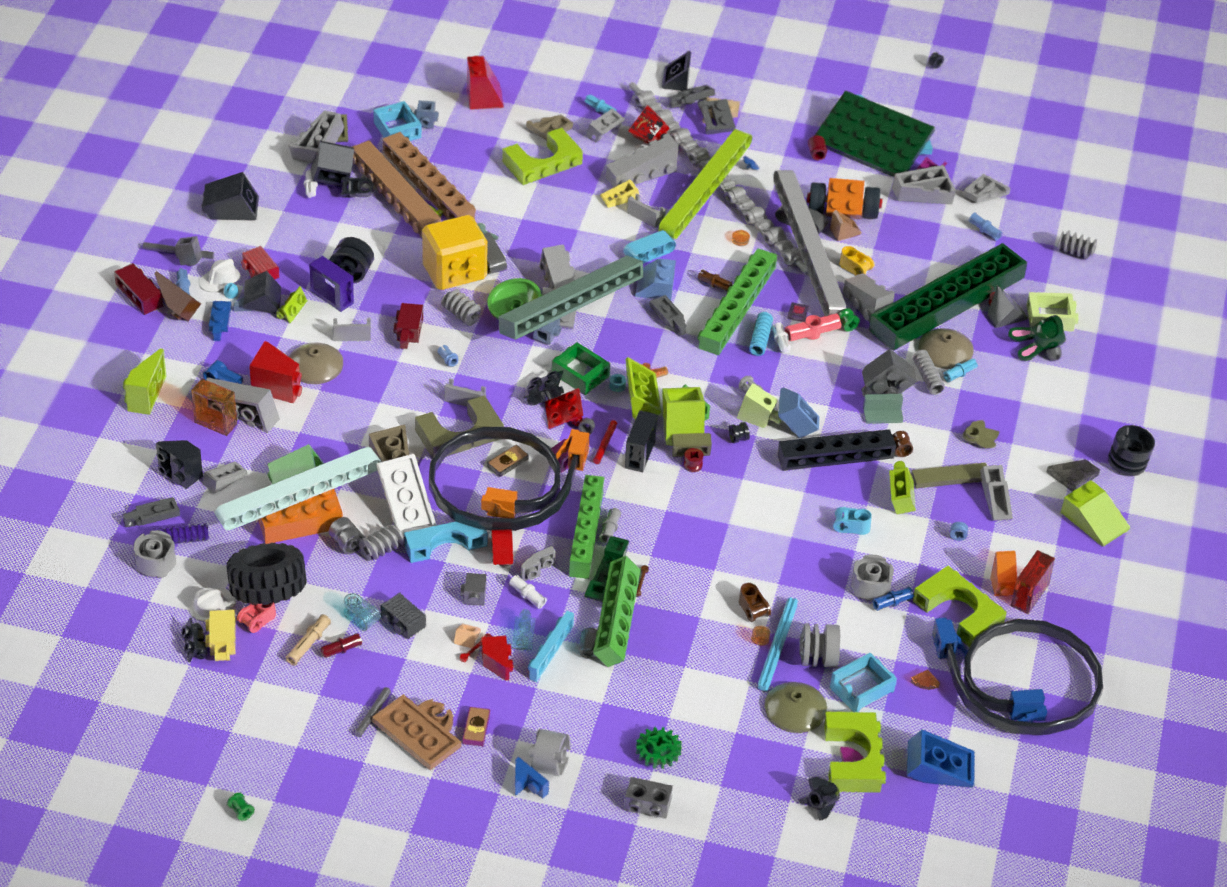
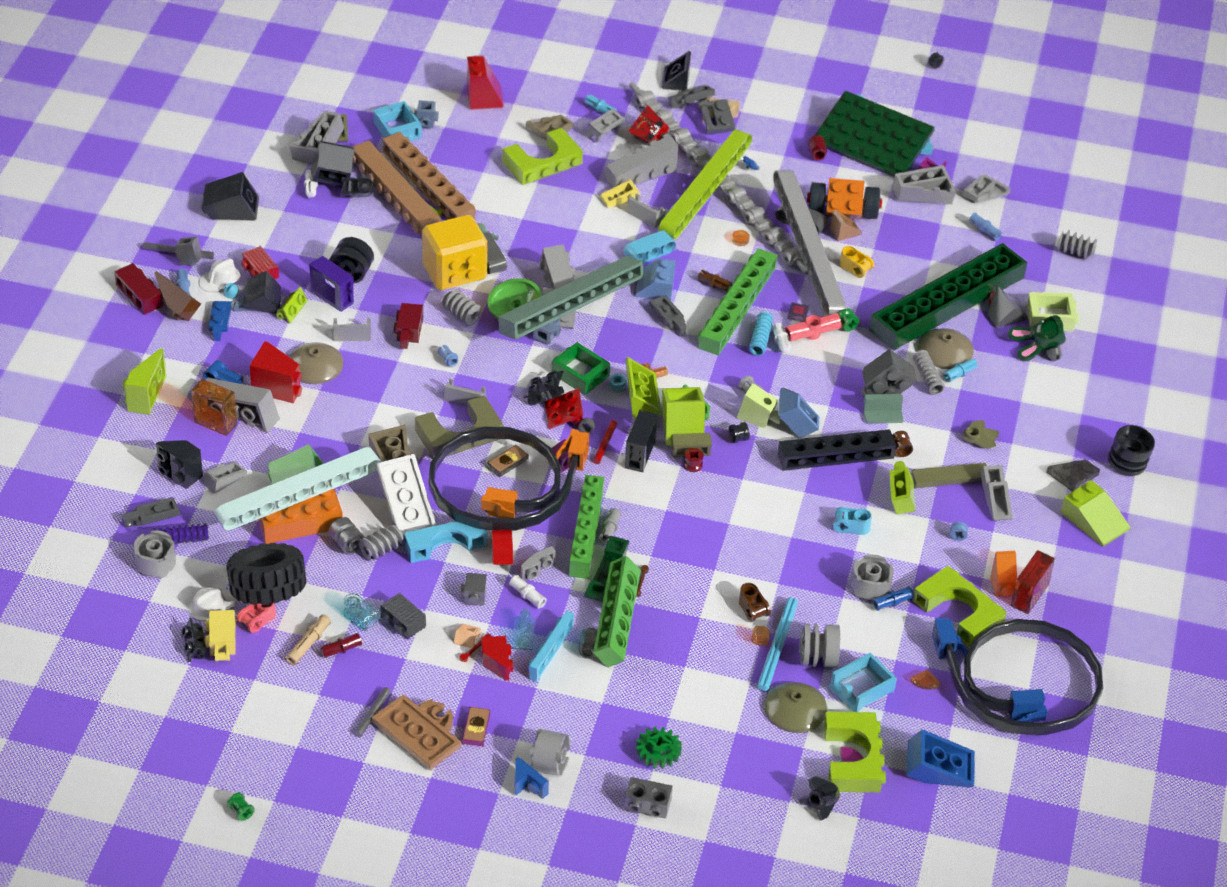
light grey wedge [843,273,895,323] -> none

